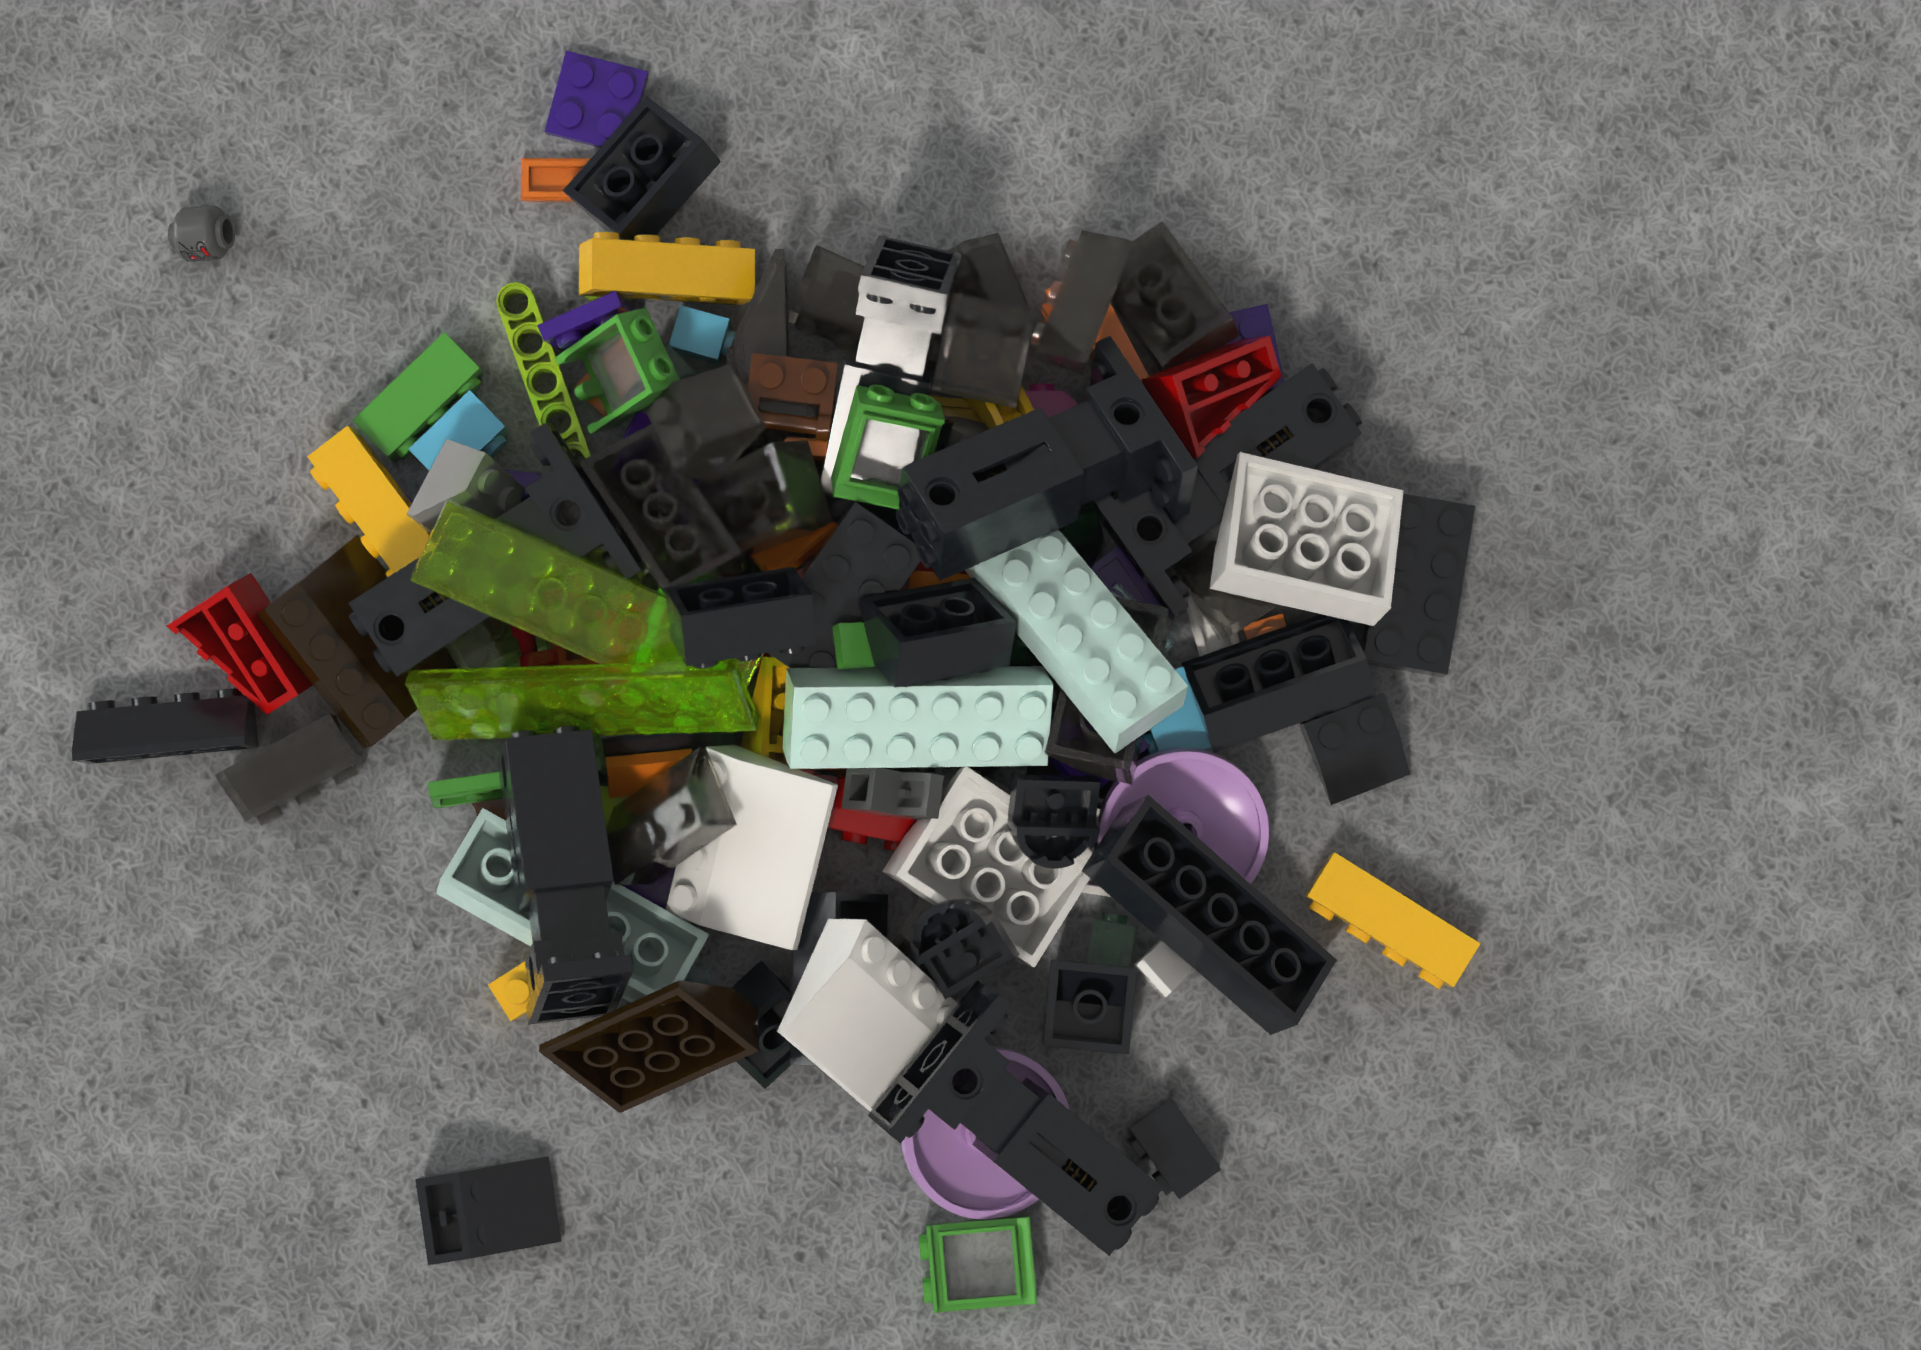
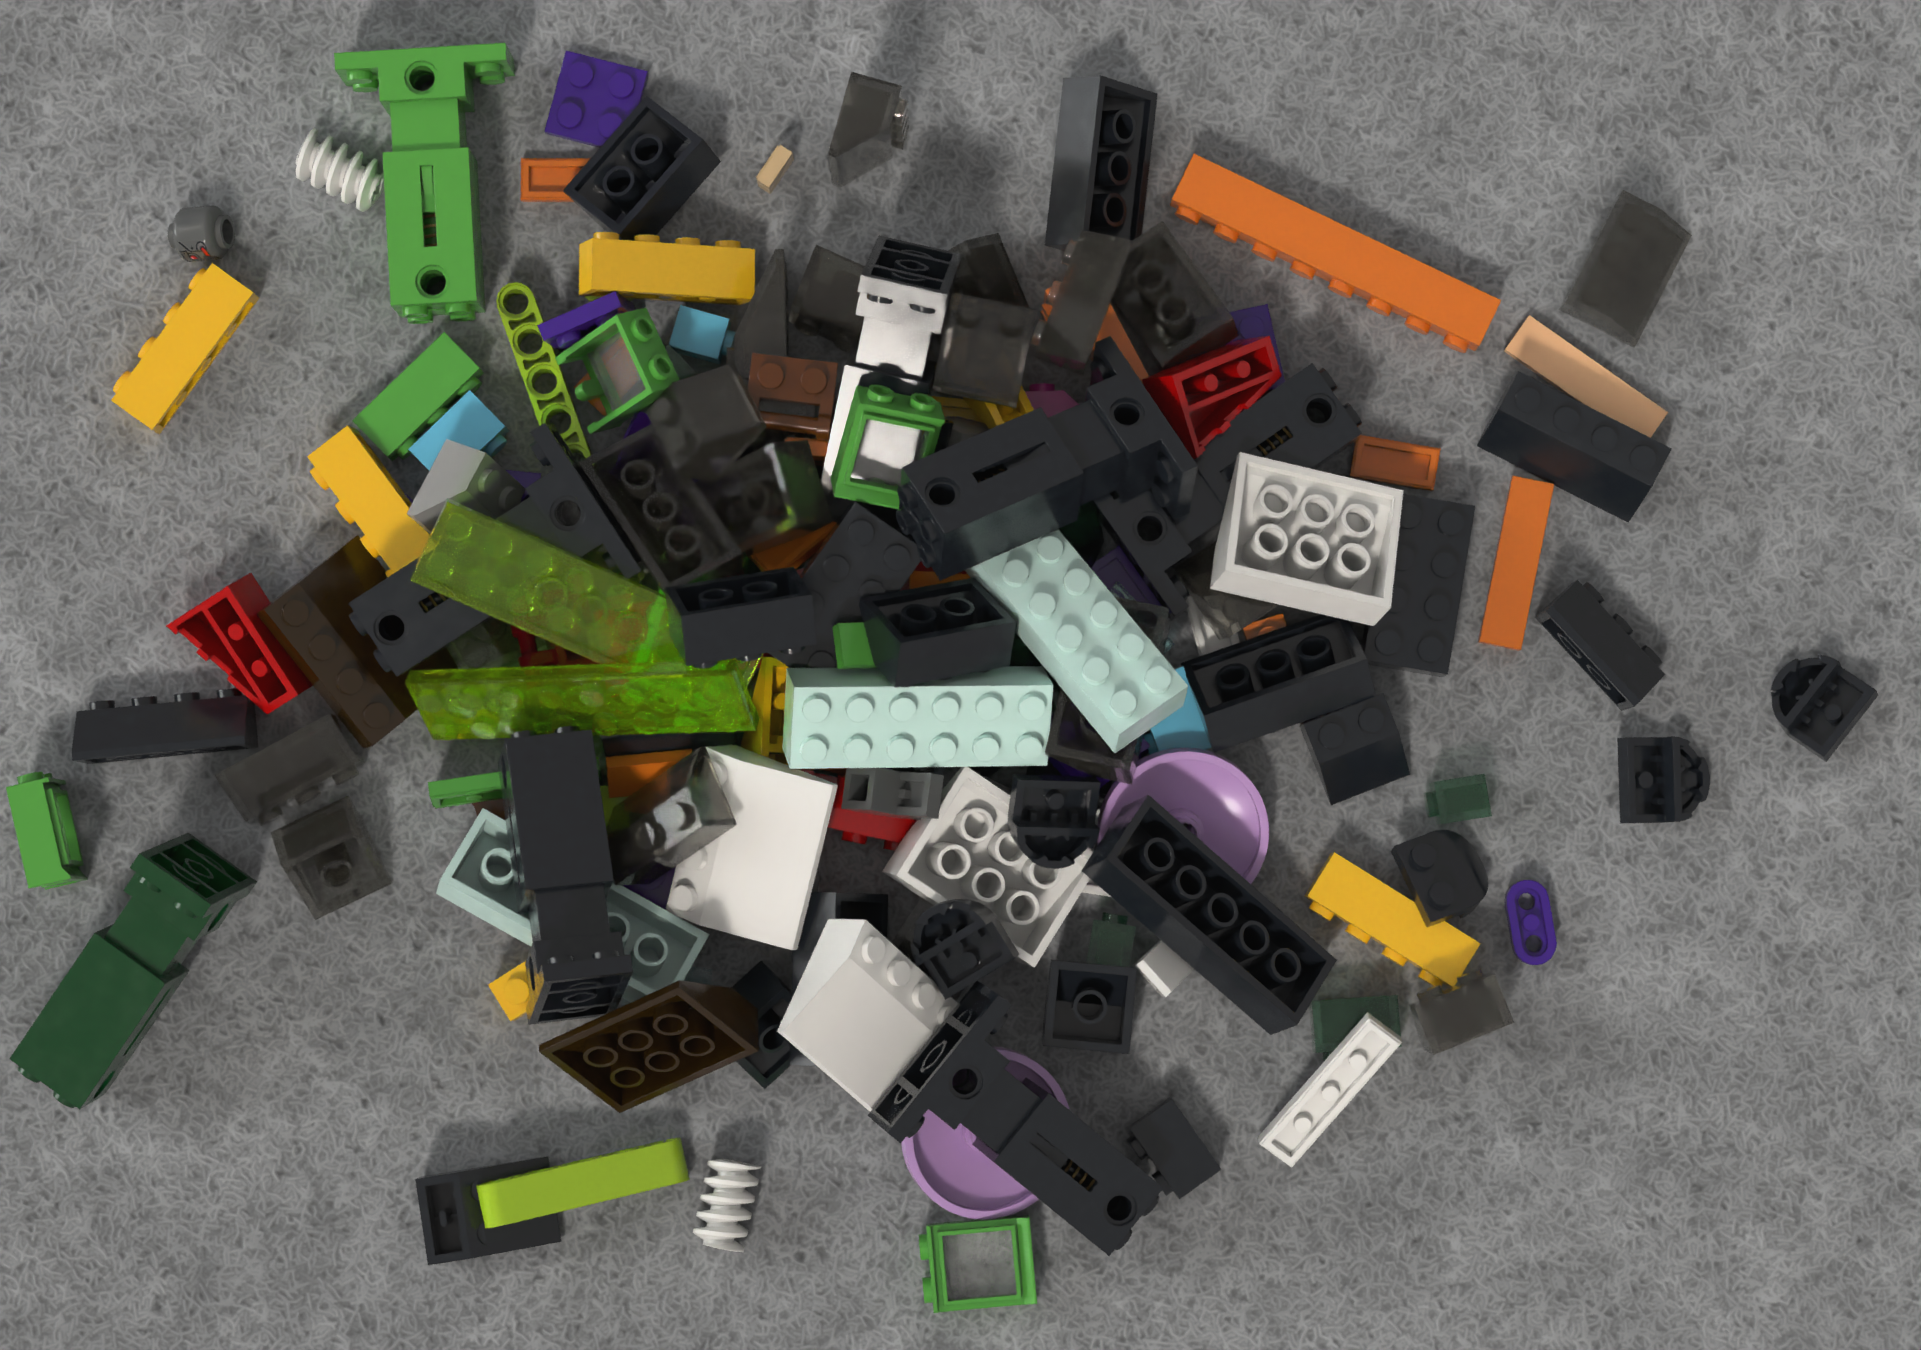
none -> bright green window [6,772,88,890]
none -> dark green brick [9,833,257,1109]
none -> yellow brick [111,263,259,435]
none -> clear smoke slope [271,796,392,920]
none -> white piece [296,127,384,212]
none -> bright green brick [334,43,515,324]
none -> lime beam [476,1137,690,1228]
none -> white piece [693,1158,761,1252]
none -> tan tile [756,145,794,194]
none -> clear smoke slope [828,72,909,188]
none -> black slope [1045,75,1157,260]
none -> orange brick [1170,154,1501,353]
none -> white tile [1257,1012,1402,1167]
none -> clear green brick [1309,995,1402,1060]
none -> orange tile [1349,435,1441,491]
none -> black slope [1391,830,1488,927]
none -> clear smoke slope [1409,968,1514,1055]
none -> clear green brick [1424,774,1492,825]
none -> black slope [1477,370,1672,523]
none -> orange tile [1478,476,1554,651]
none -> light nougat tile [1504,315,1668,438]
none -> dark purple plate [1504,880,1557,965]
none -> black slope [1535,580,1665,711]
none -> clear smoke slope [1559,190,1692,348]
none -> black slope [1617,736,1710,824]
none -> black slope [1771,655,1878,762]

